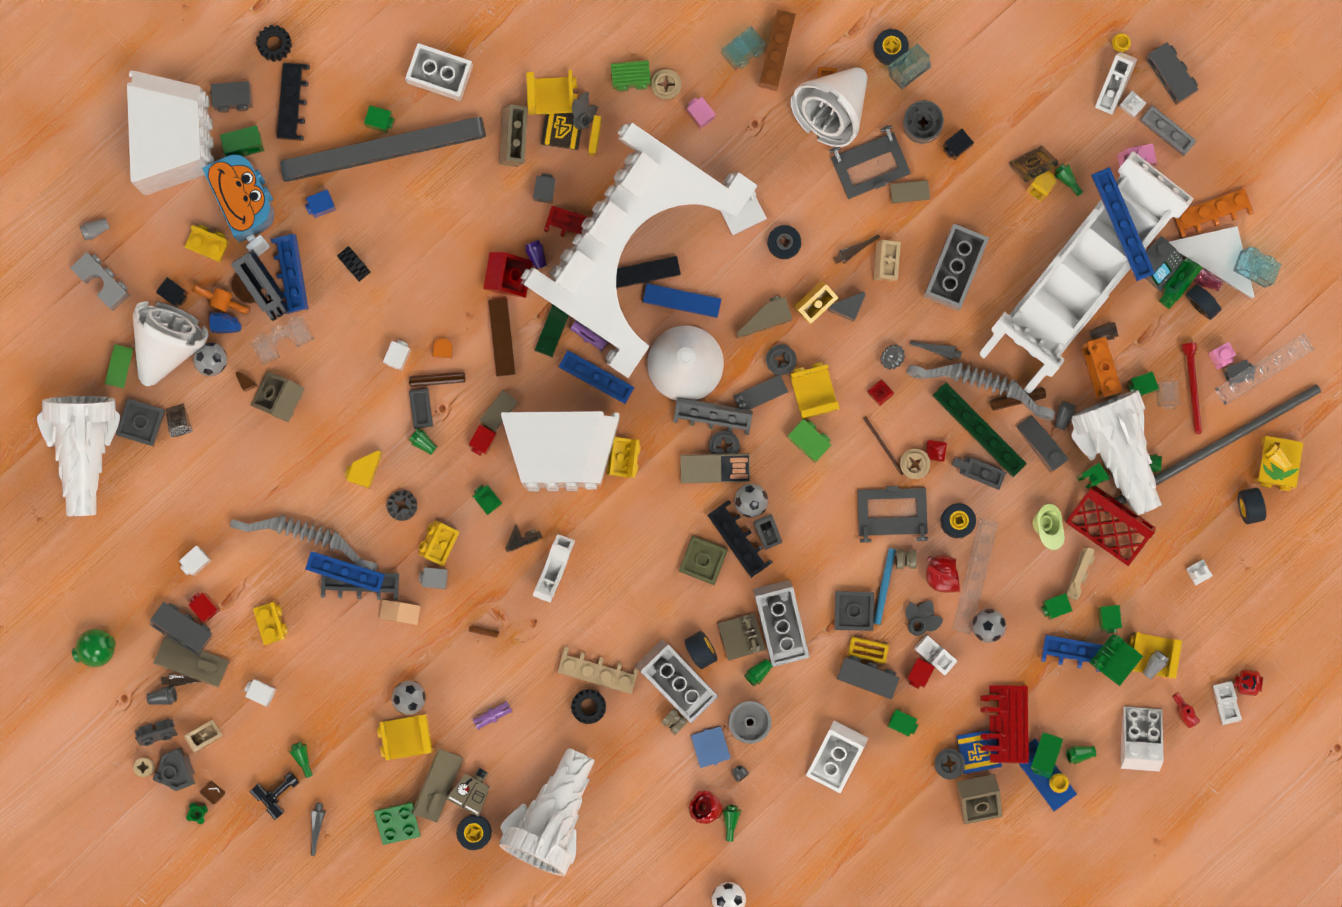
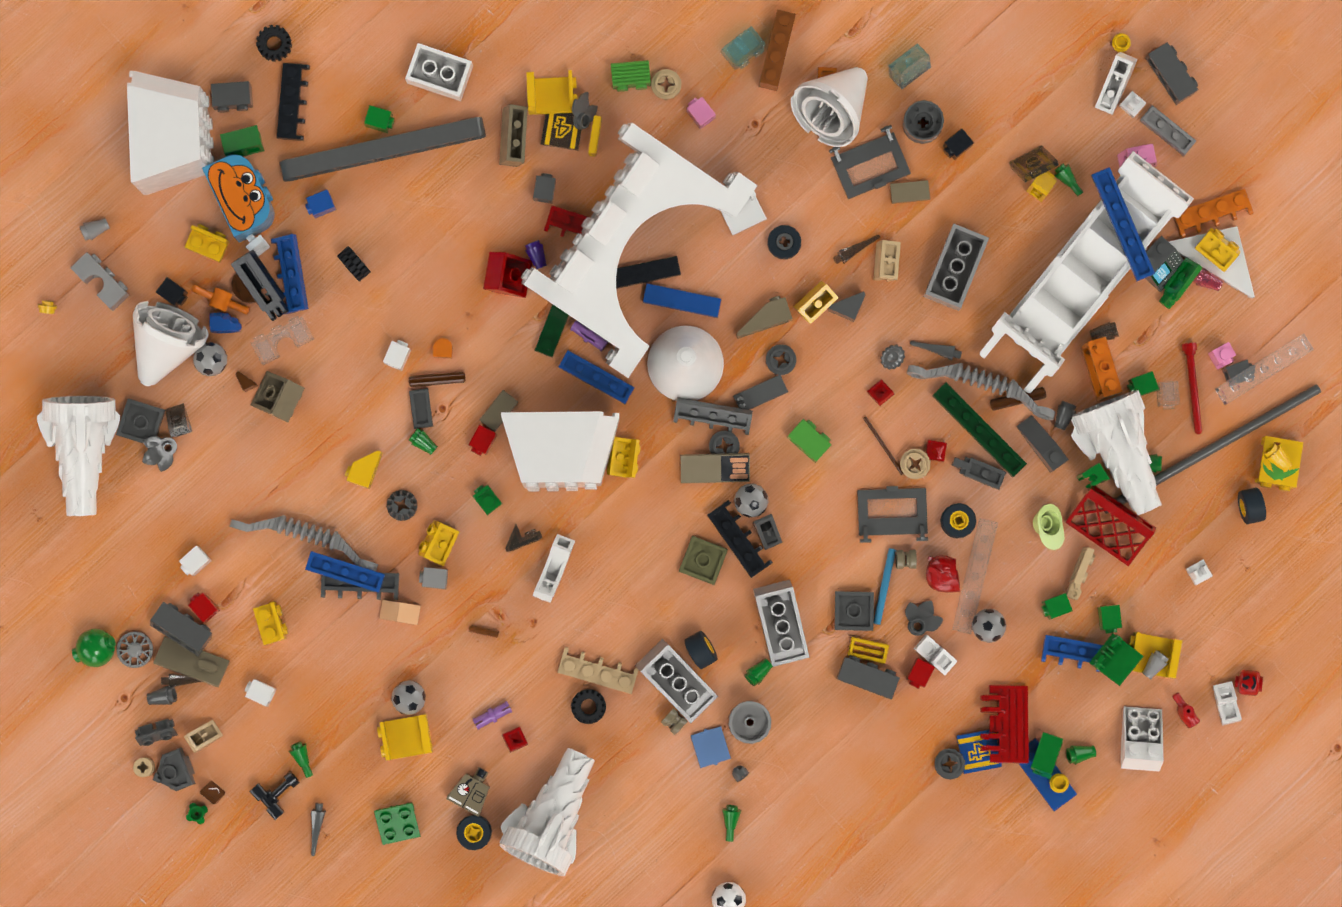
bright green slope [105,344,134,388] -> none
dark tan piece [412,748,463,823] -> none
reddish brown tile [488,299,516,377] -> none
red hair [689,791,723,824] -> none
dark tan hinge [718,613,765,661] -> none
yellow panel [790,362,840,420] -> none
white slope [806,720,868,793] -> none
black wheel [874,29,909,66] -> none
green brick [887,709,918,737] -> none
dark tan slope [957,774,1002,825] -> none
black wheel [1186,284,1221,320] -> none
clear light blue brick [1233,247,1281,288] -> none
none -> yellow plate [38,300,57,314]
none -> light grey wheel [117,632,153,668]
none -> dark grey plate [142,436,177,472]
none -> red tile [502,727,528,753]
none -> yellow bracket [1195,228,1241,272]

